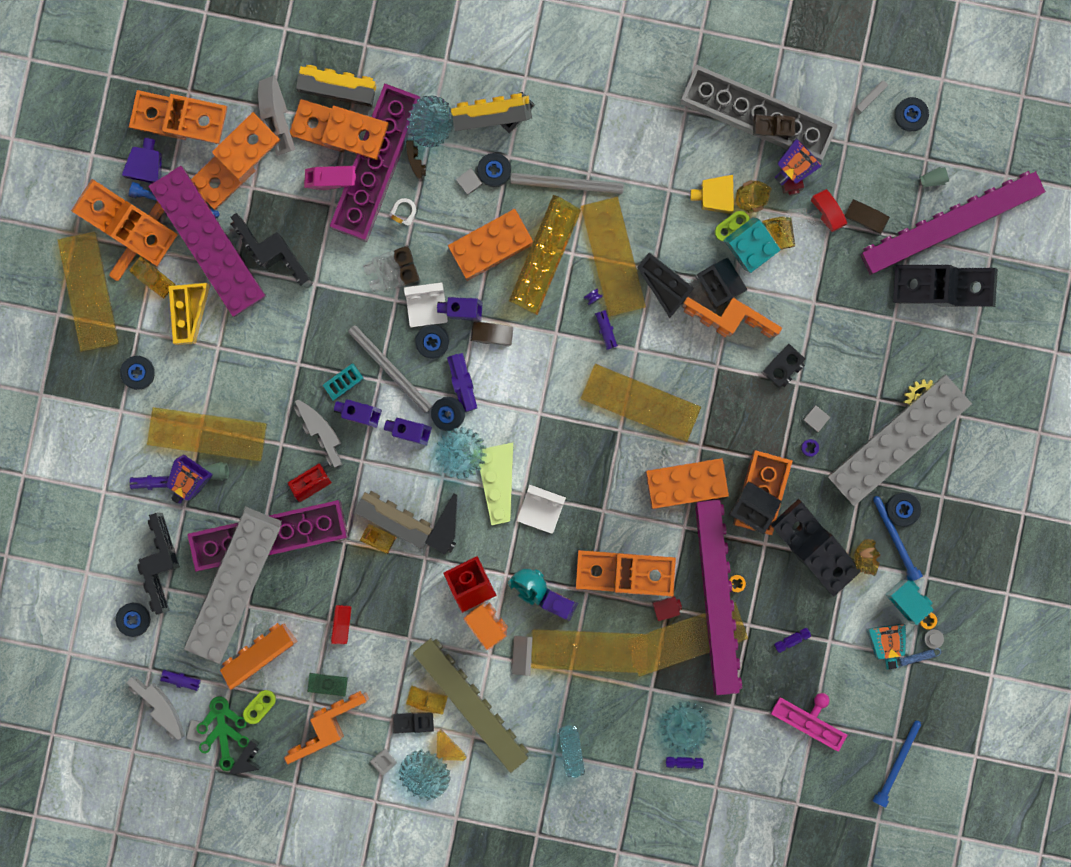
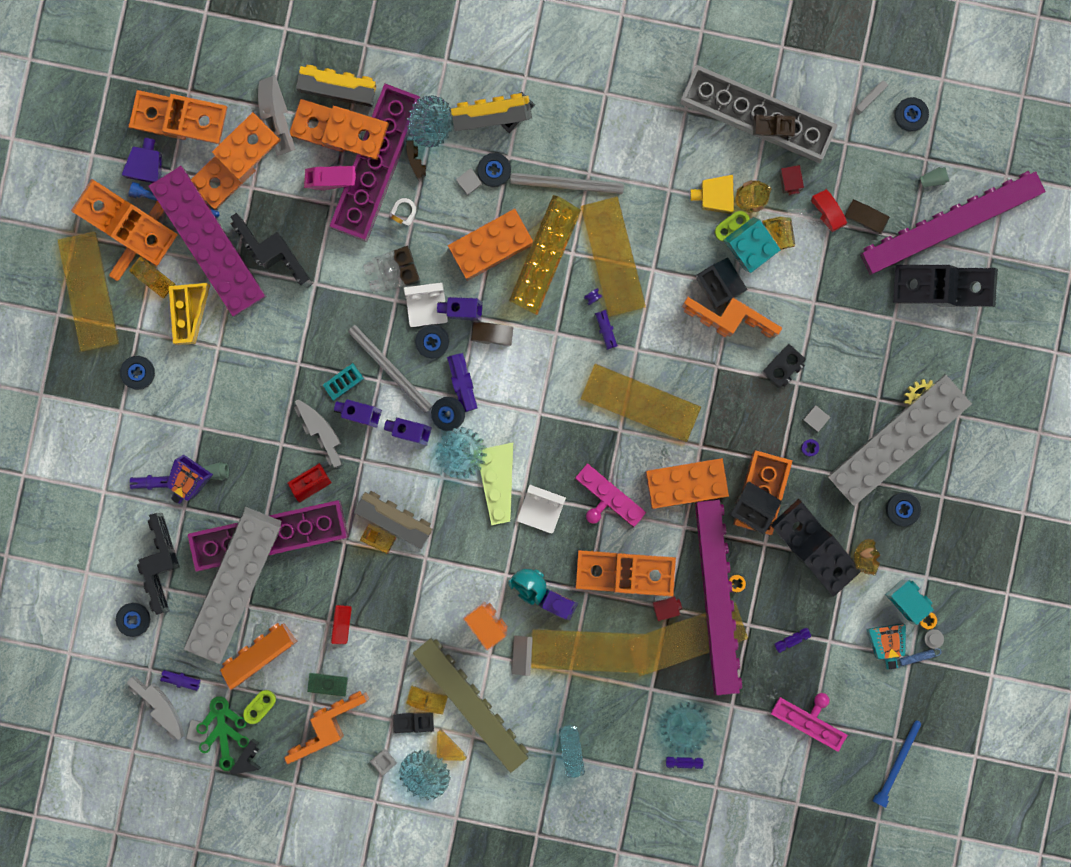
clear yellow plate [147,407,267,461] -> none
black slope [425,493,458,555] -> none
red brick [443,556,497,613] -> none
black wedge [637,252,695,318] -> none
torso [774,138,822,185] -> none
blue piece [873,496,923,581] -> none
none -> dark pink plate [575,463,646,528]

